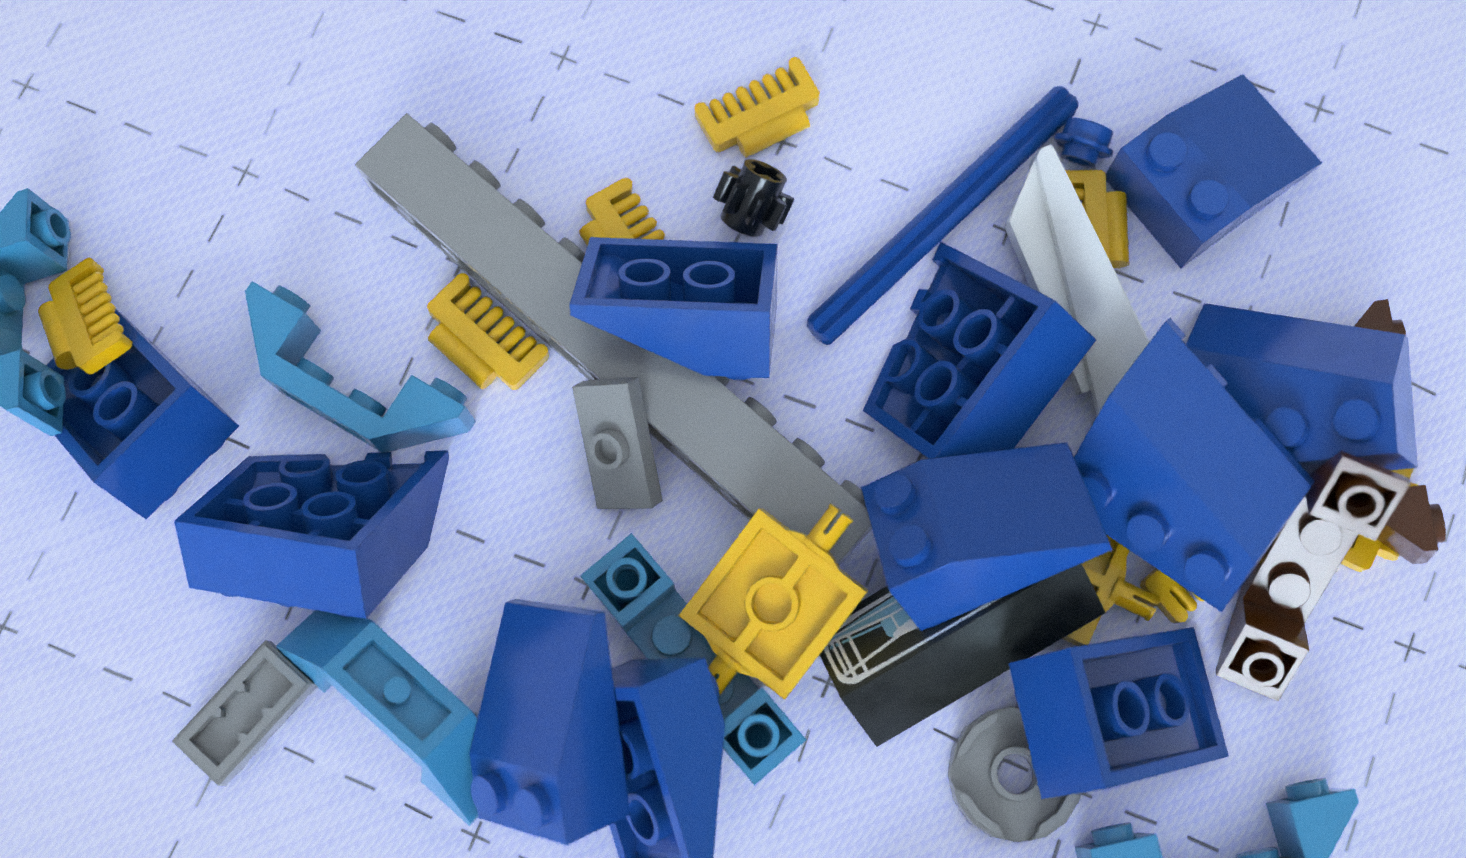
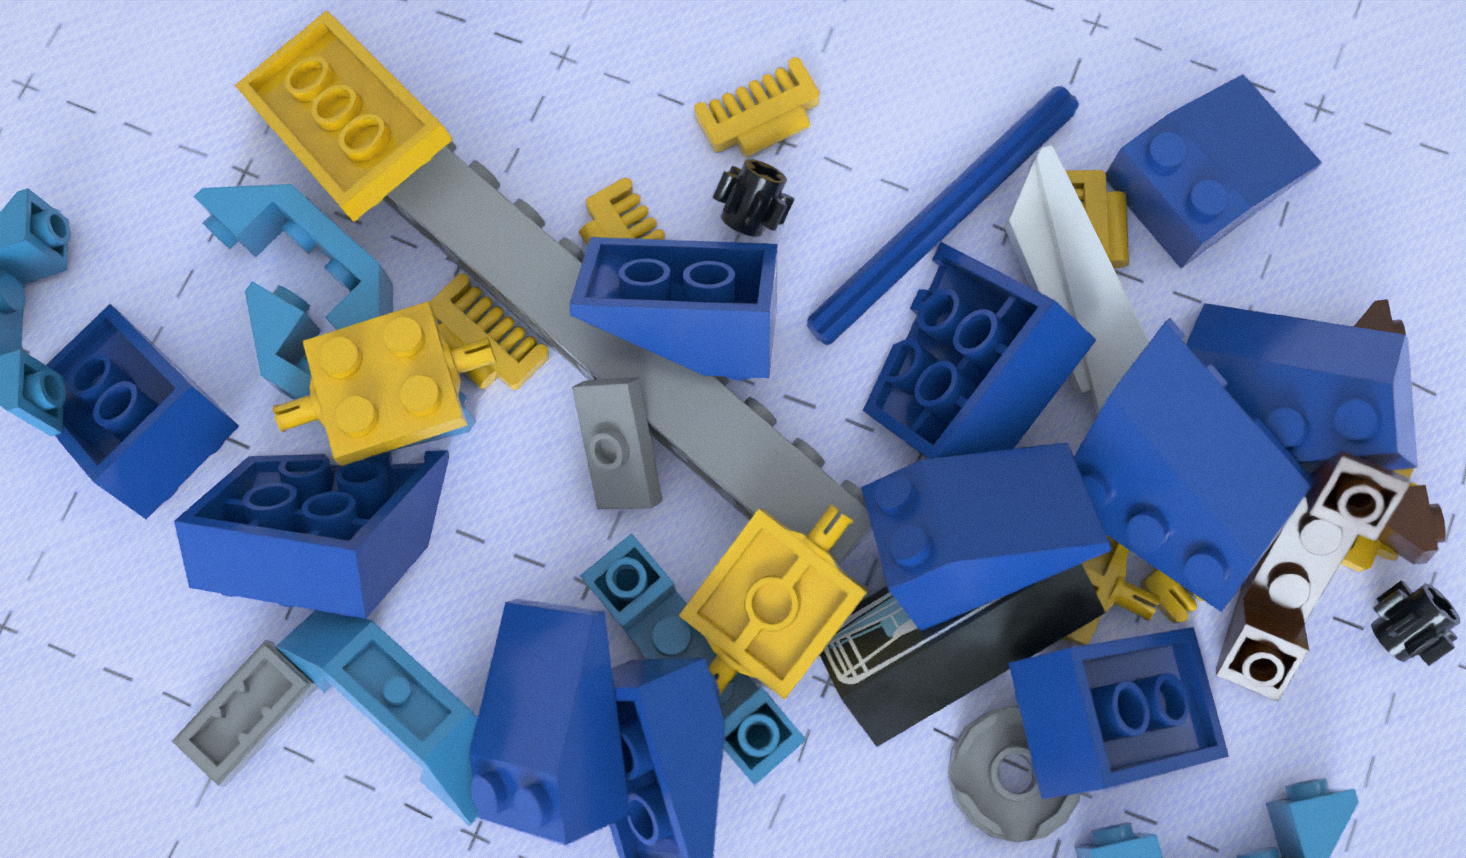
yellow piece [38,258,133,375] -> none
blue plate [1054,117,1114,167] -> none
none -> dark azure slope [193,184,393,330]
none -> yellow plate [234,10,453,222]
none -> yellow plate [273,301,497,466]
none -> black gear [1371,580,1461,666]

